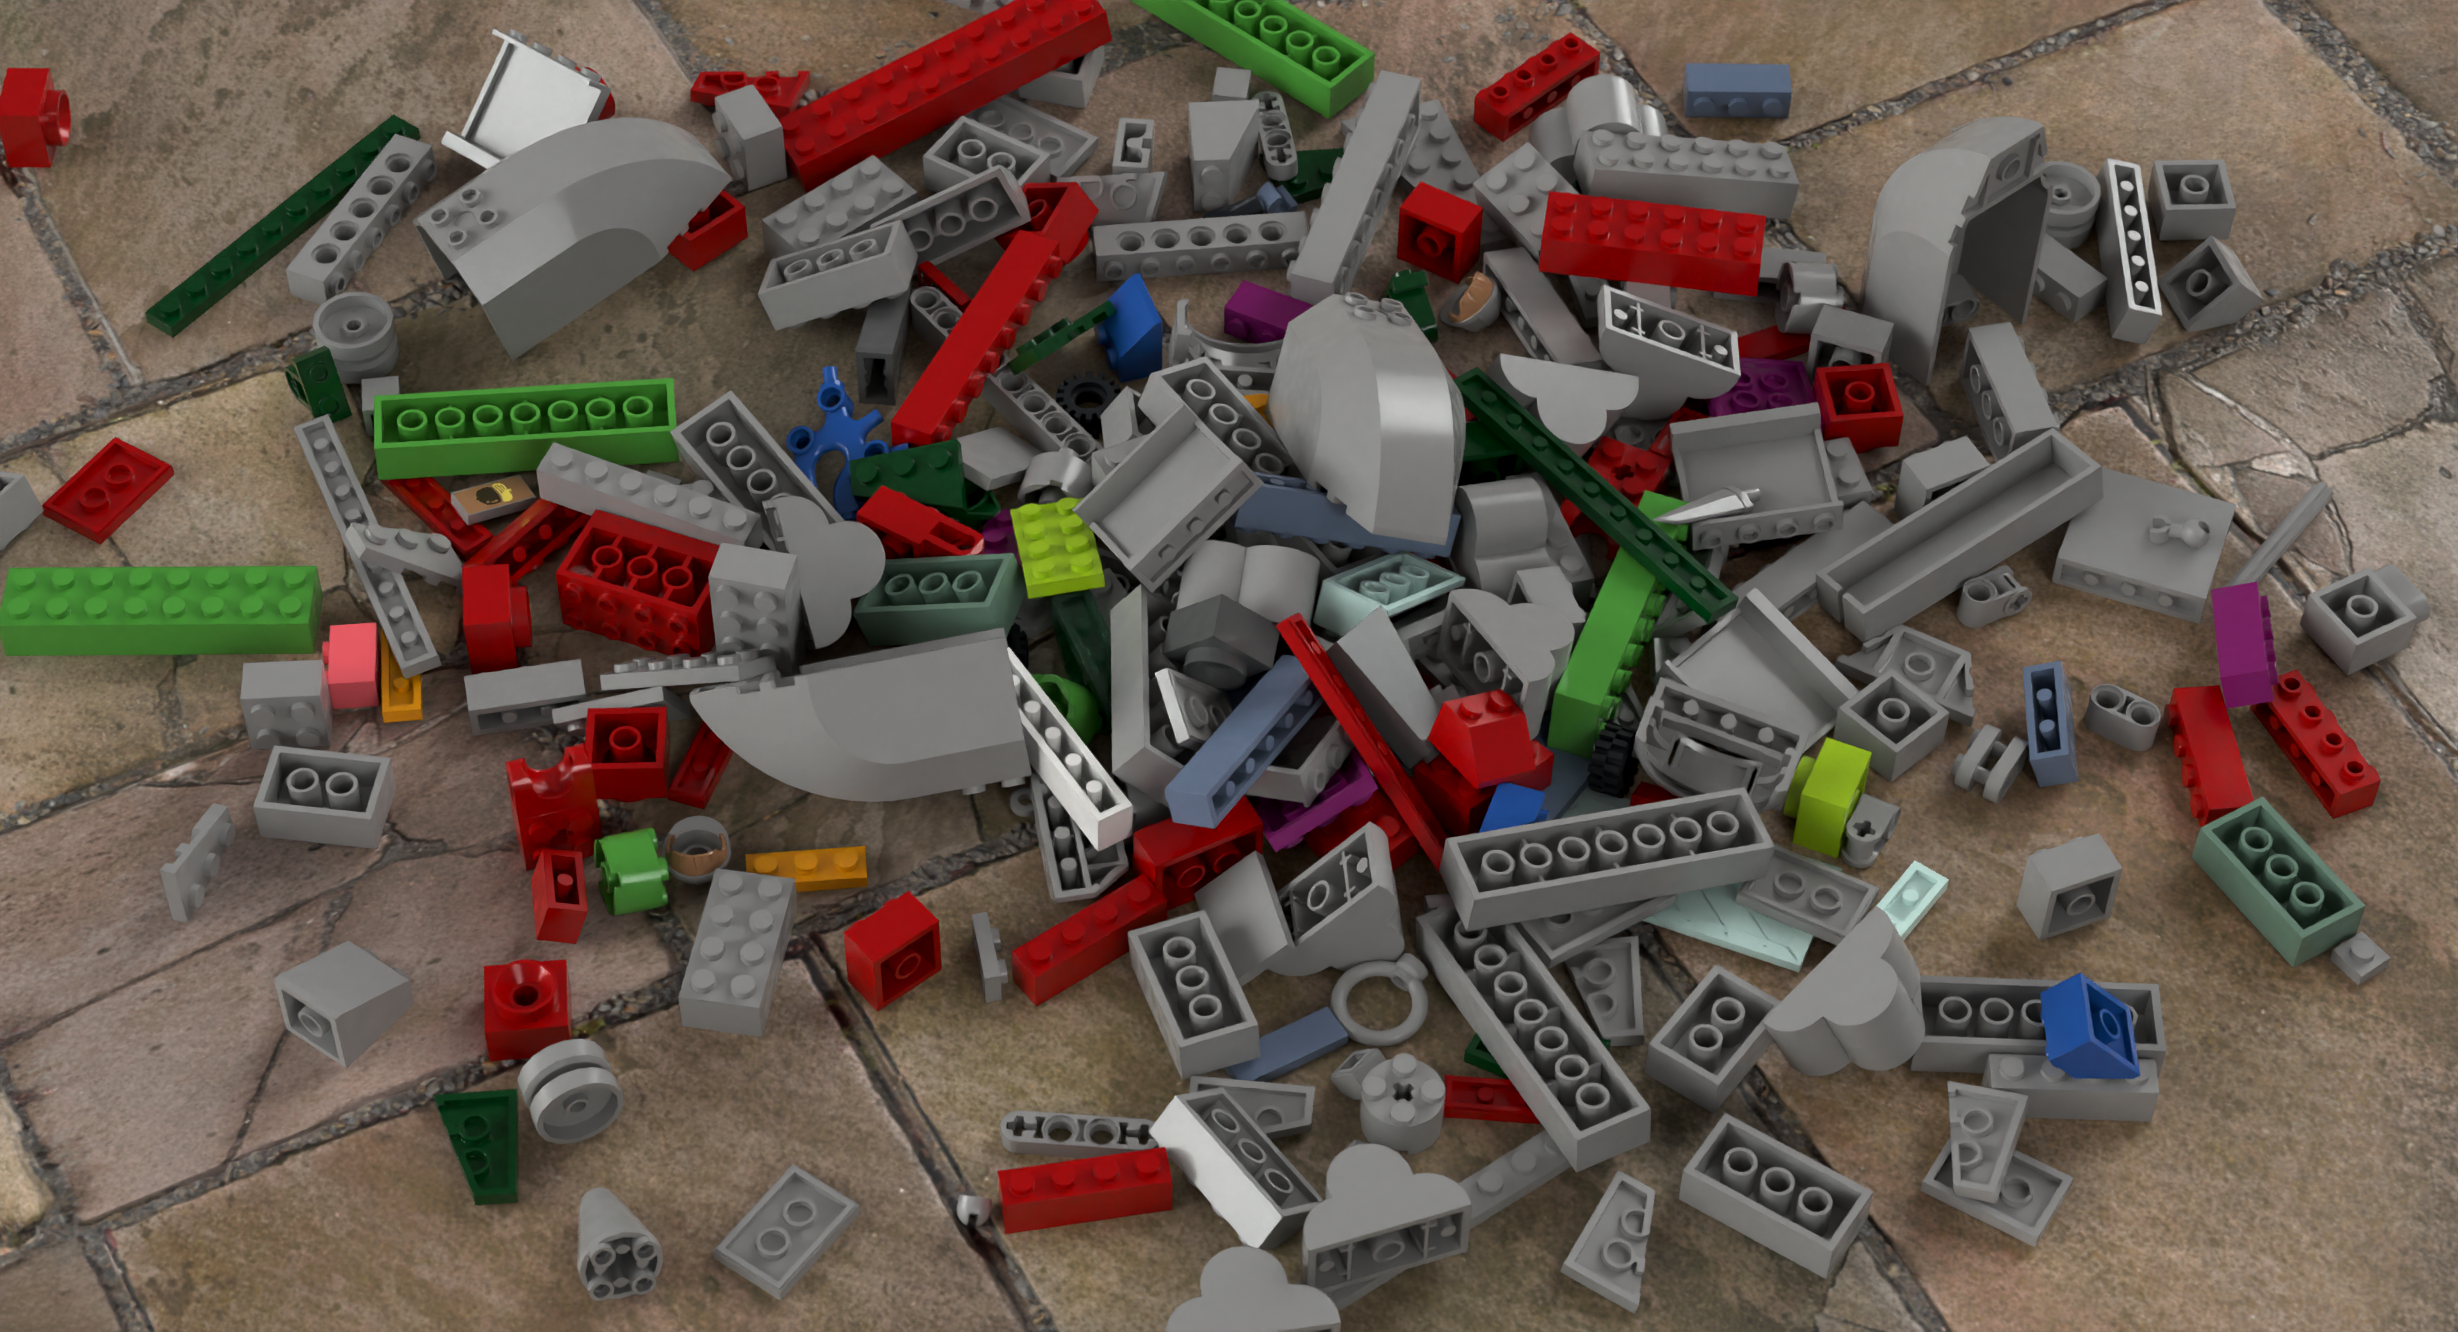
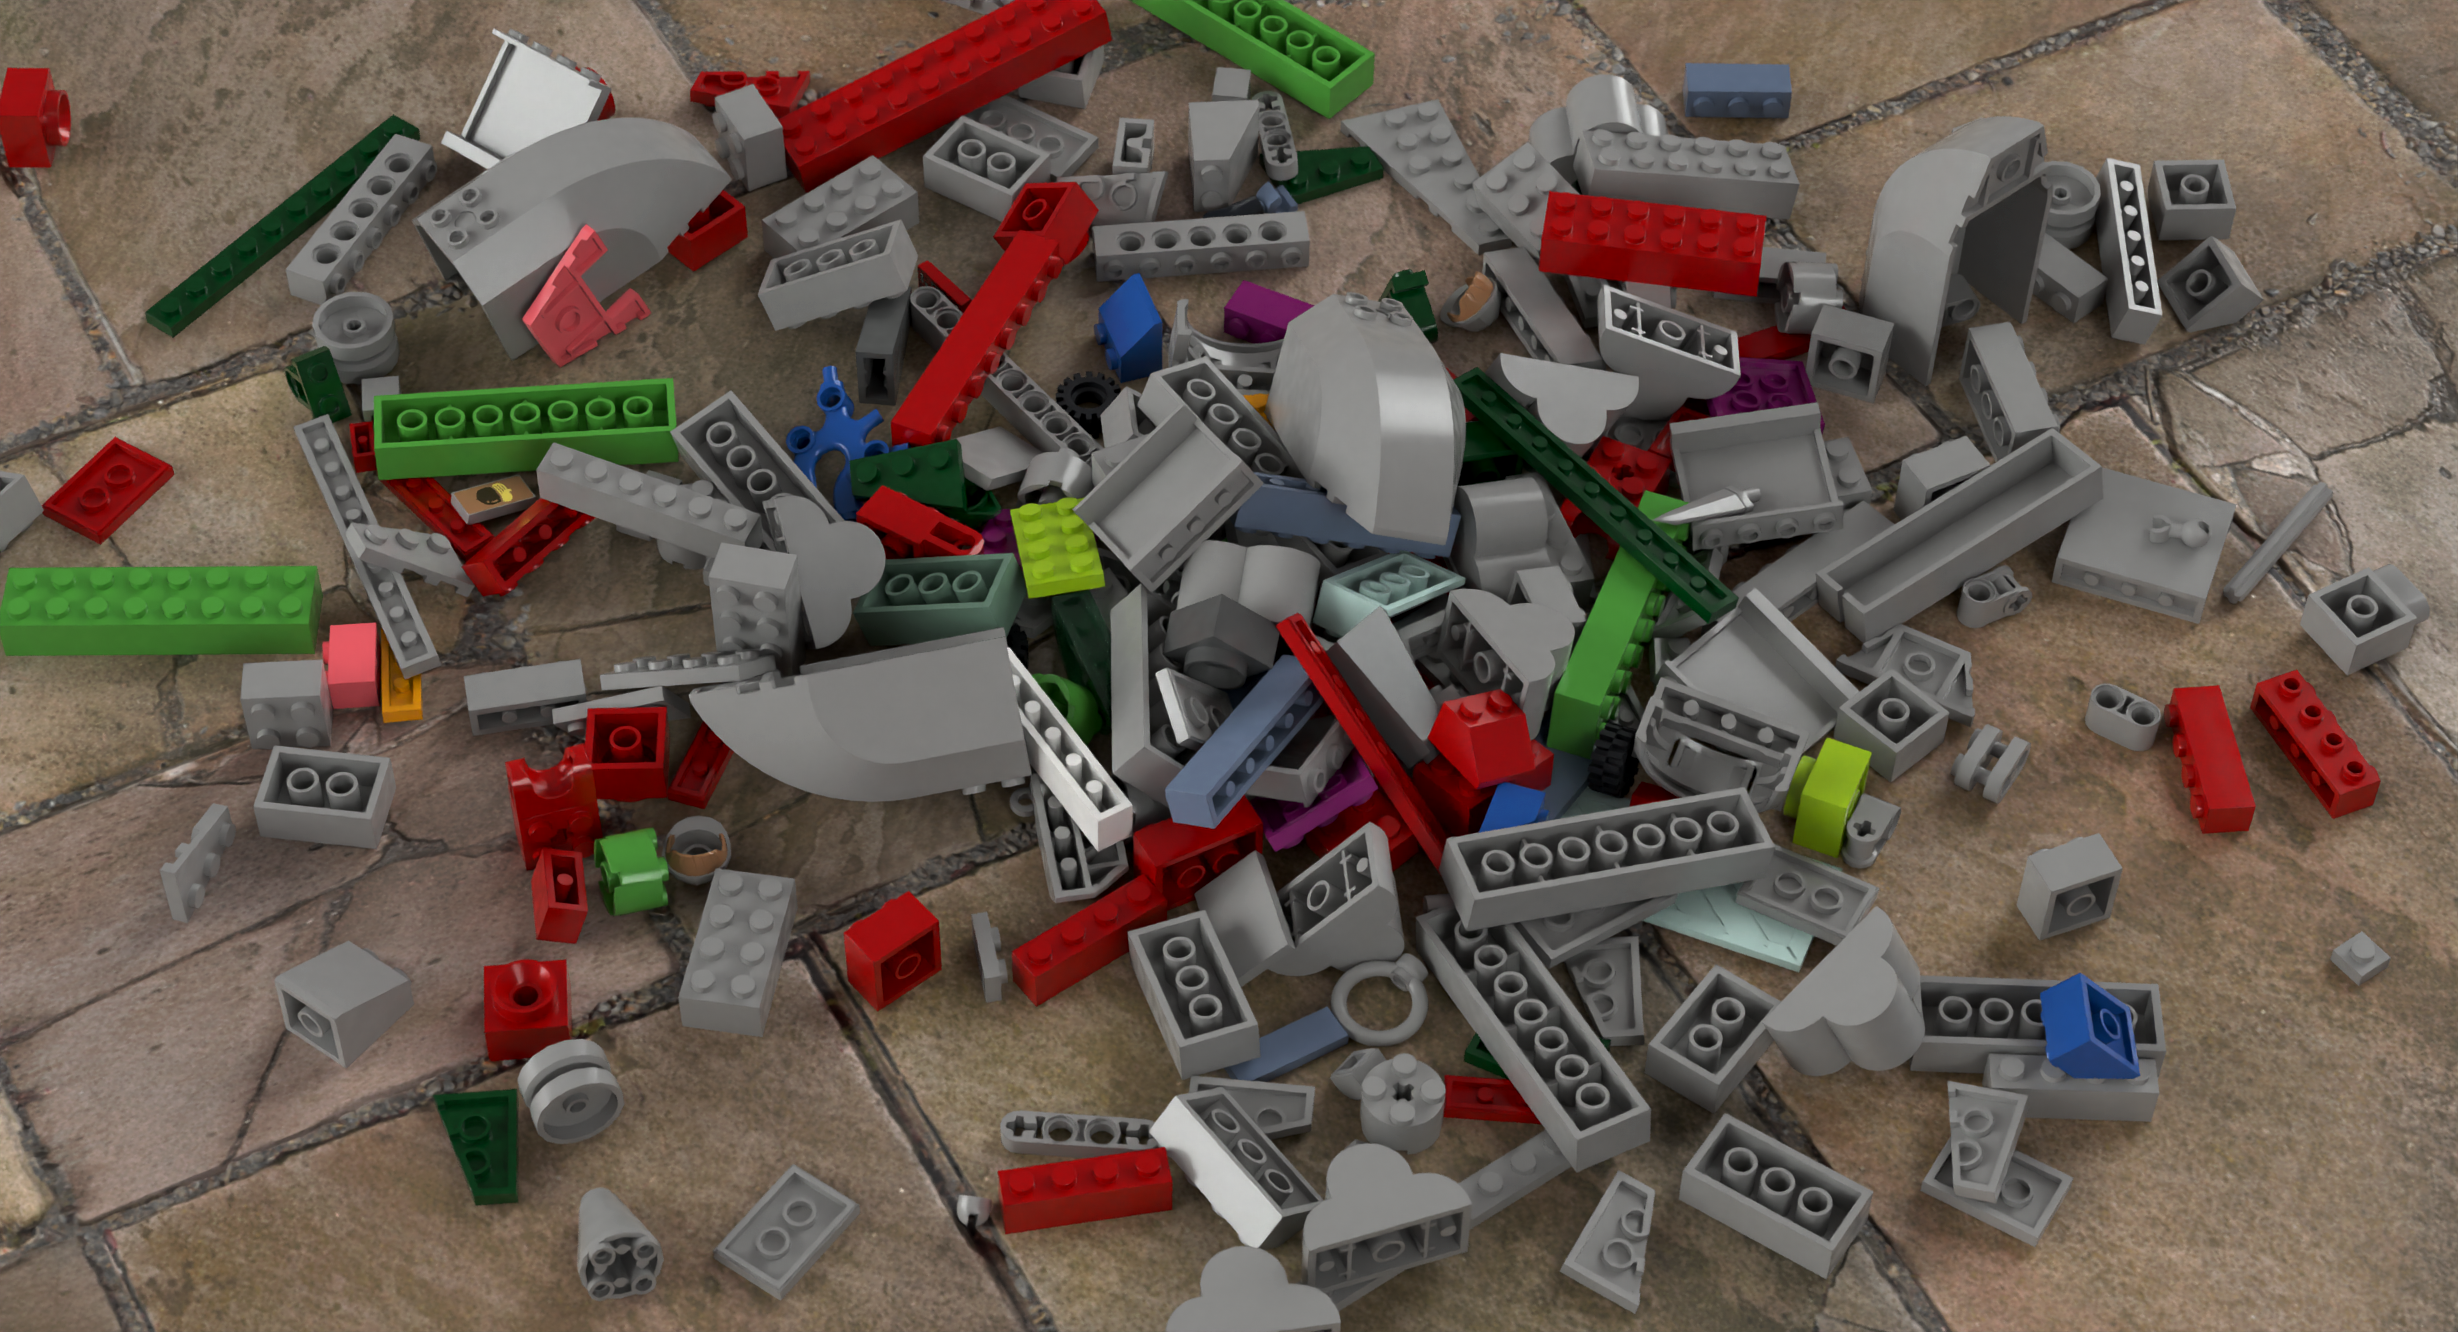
red piece [462,564,533,675] -> none
red brick [555,509,720,658] -> none
light orange plate [745,846,868,892] -> none
light grey slope [870,164,1031,276] -> none
dark green wing [1007,300,1117,376] -> none
light grey brick [1287,70,1422,306] -> none
red brick [1397,182,1483,284] -> none
red brick [1473,32,1600,142] -> none
red piece [1813,363,1904,454] -> none
light aqua plate [1877,860,1949,941] -> none
sand blue brick [2022,661,2079,788] -> none
sand green brick [2192,797,2365,968] -> none
magenta brick [2211,582,2279,709] -> none
none -> red piece [349,421,377,473]
none -> coral wing [522,224,651,368]

